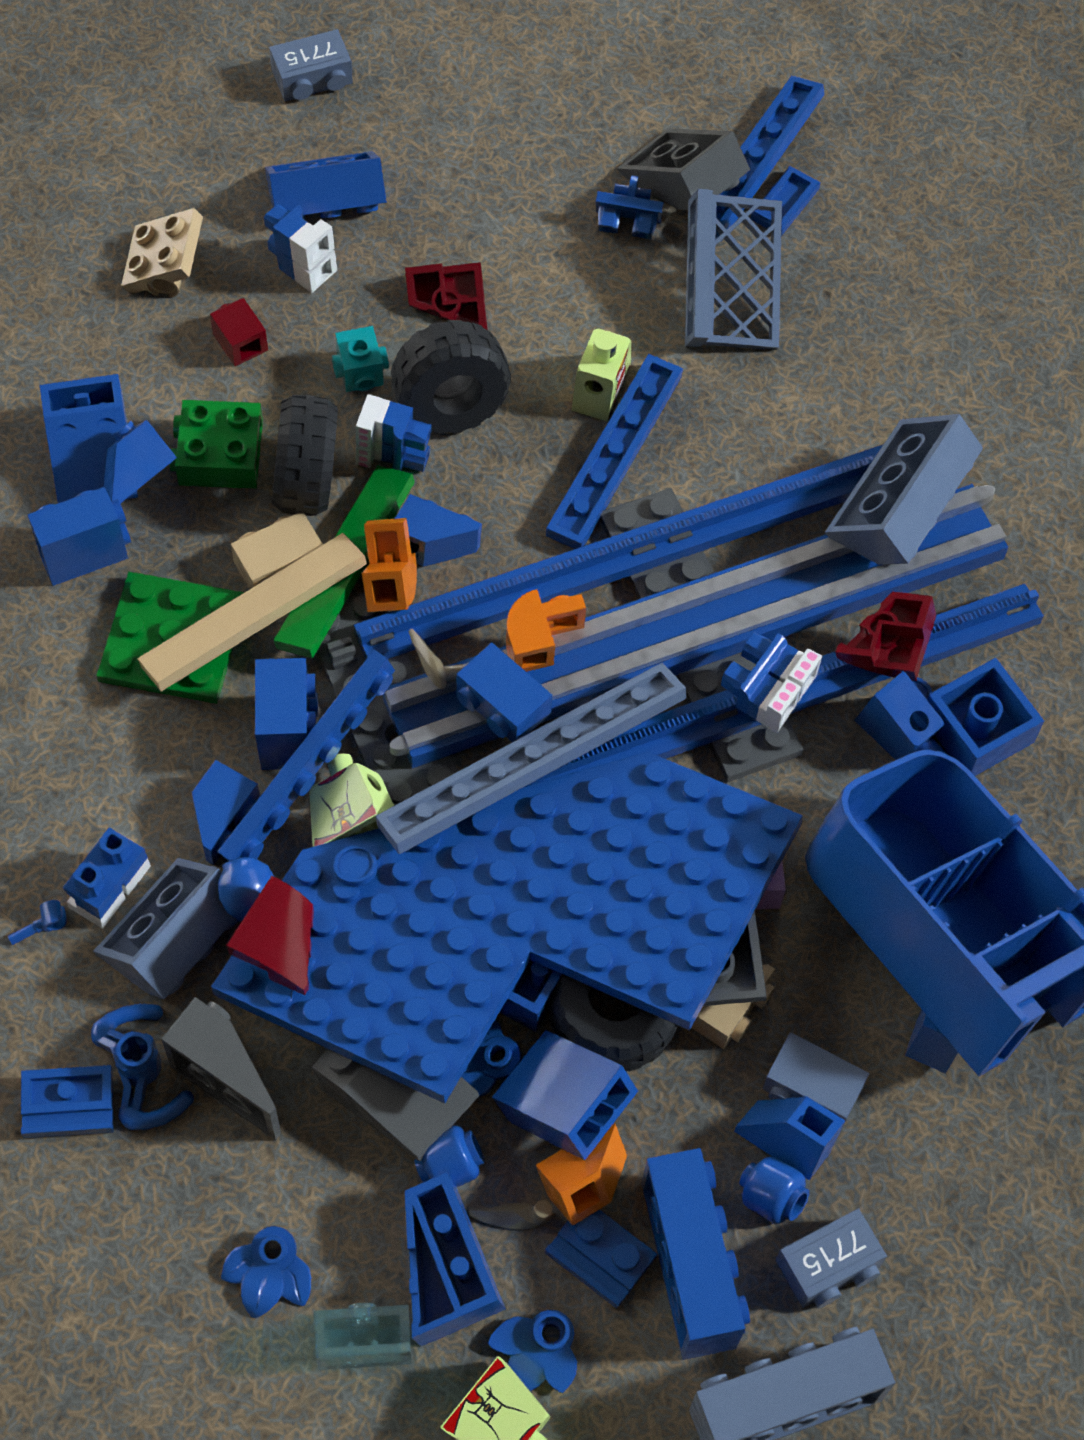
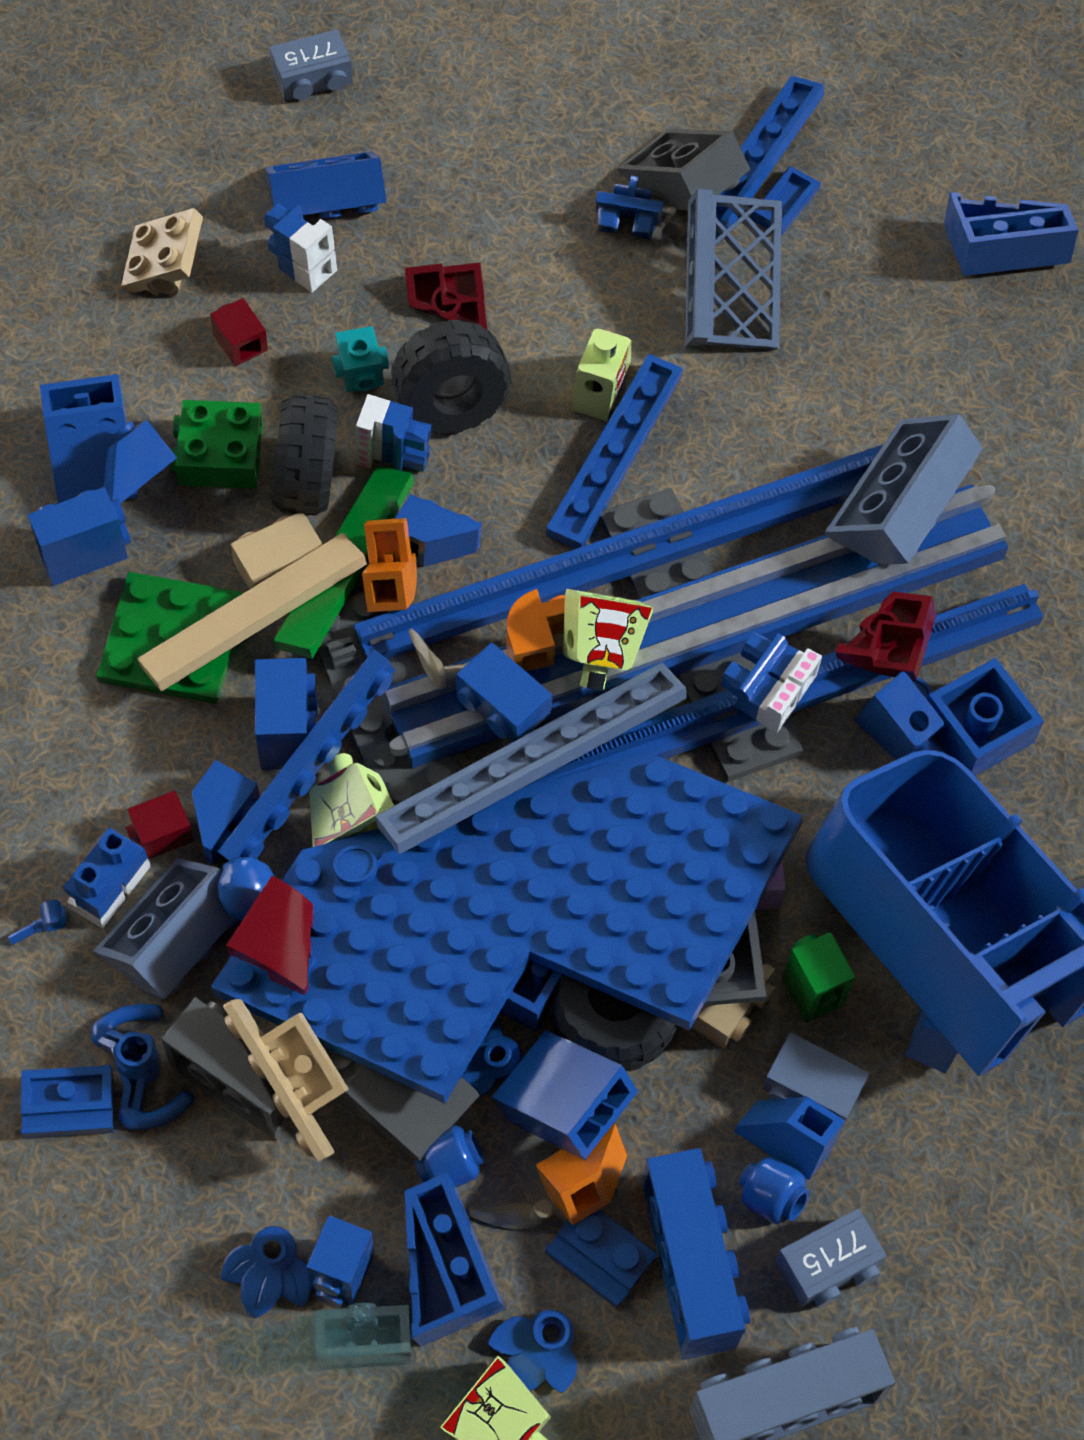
none -> dark red brick [125,790,194,860]
none -> tan bracket [223,999,349,1162]
none -> blue brick [306,1215,375,1307]
none -> torso [563,589,654,690]
none -> green brick [782,932,856,1023]
none -> blue wedge [944,192,1079,276]

